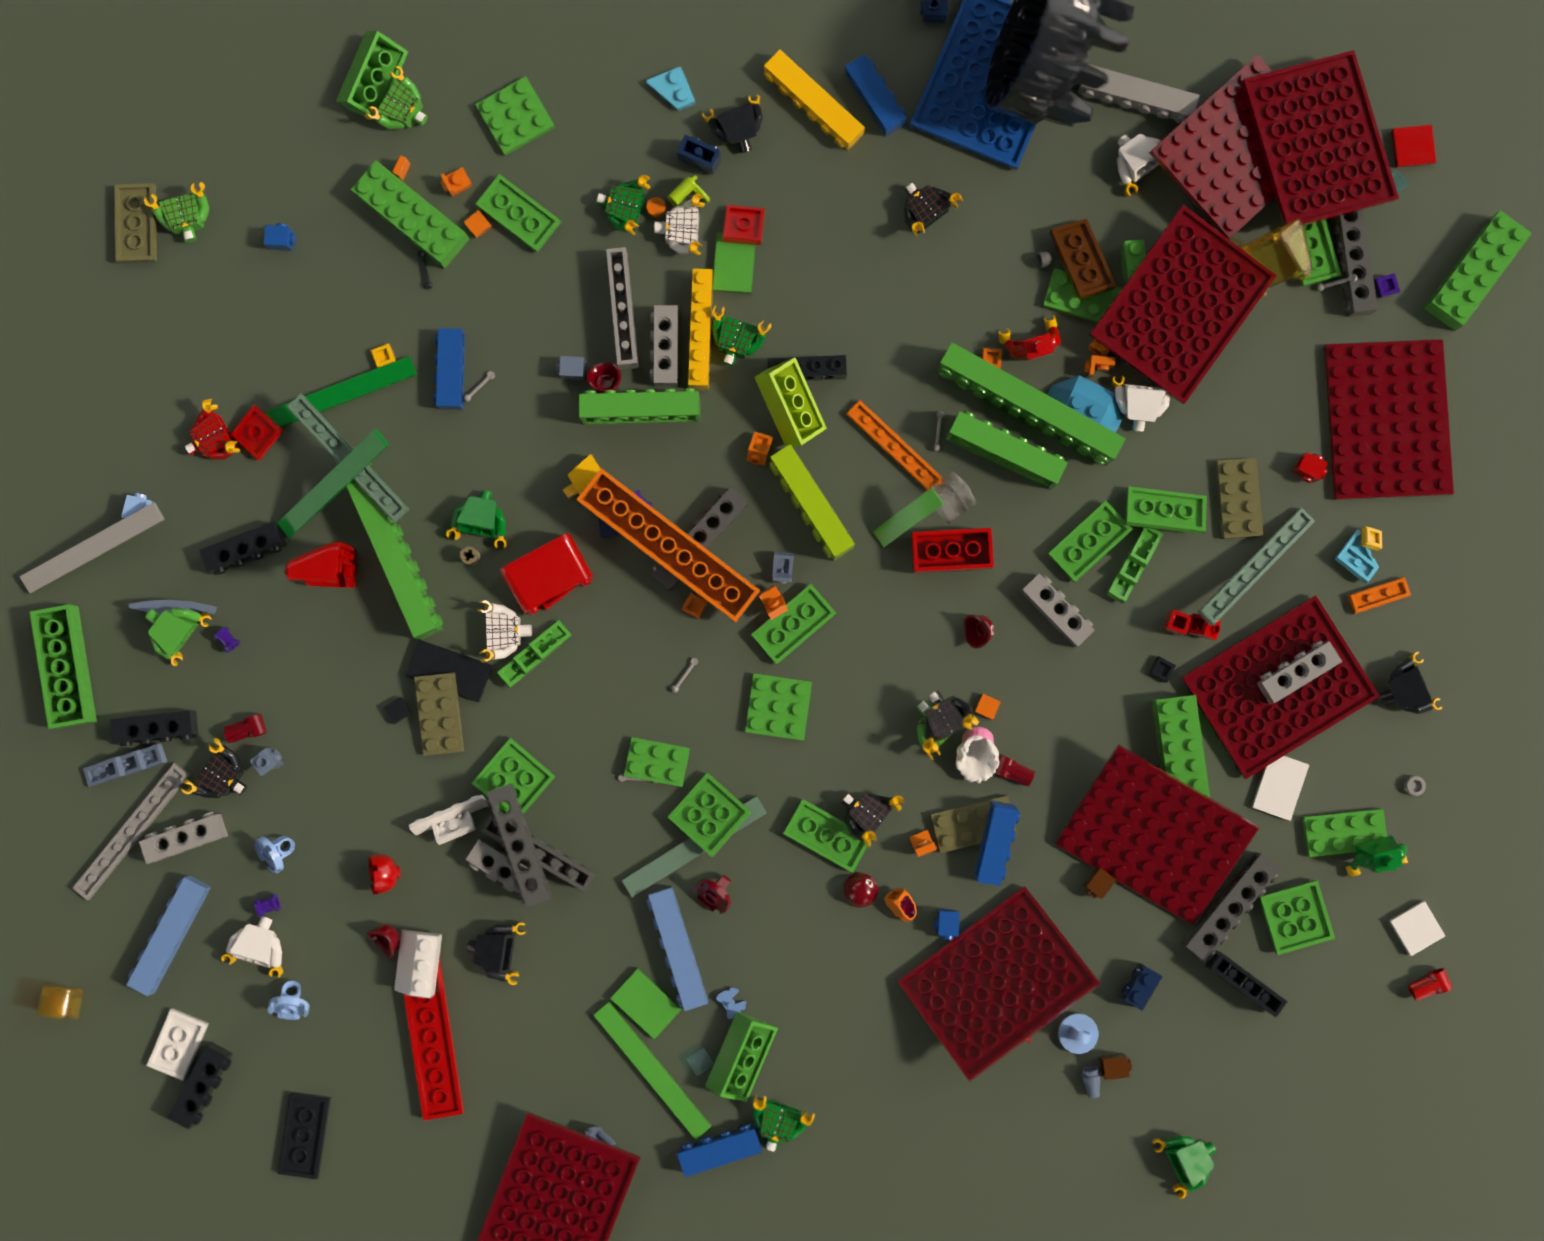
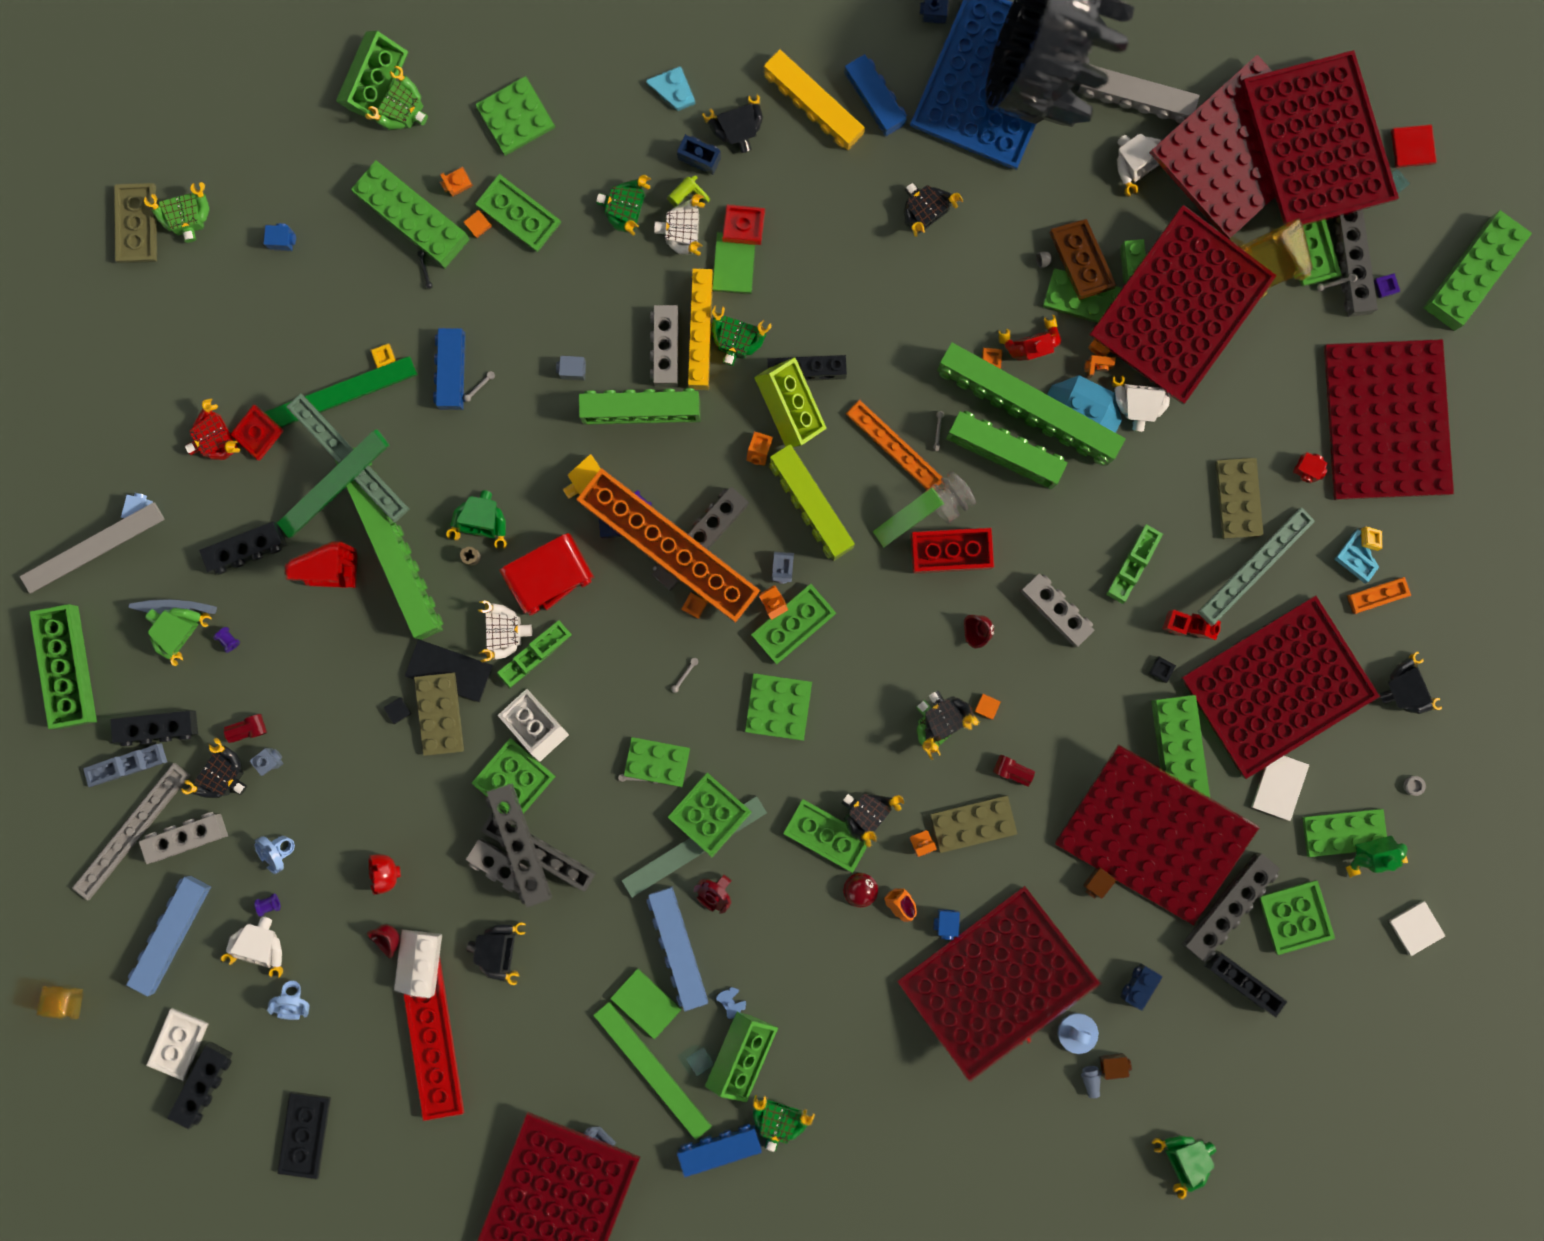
orange tile [392,155,411,181] -> none
white bracket [409,795,488,845] -> none
dark red helmet [587,362,621,393] -> none
light grey brick [606,247,639,370] -> none
orange tile [646,197,666,218] -> none
white hair [956,726,999,783] -> none
blue brick [974,800,1020,886] -> none
bright green plate [1048,501,1133,583] -> none
bright green plate [1125,486,1207,534] -> none
light grey brick [1256,641,1342,704] -> none
red piece [1408,968,1453,1001] -> none
none -> white slope [498,689,569,762]

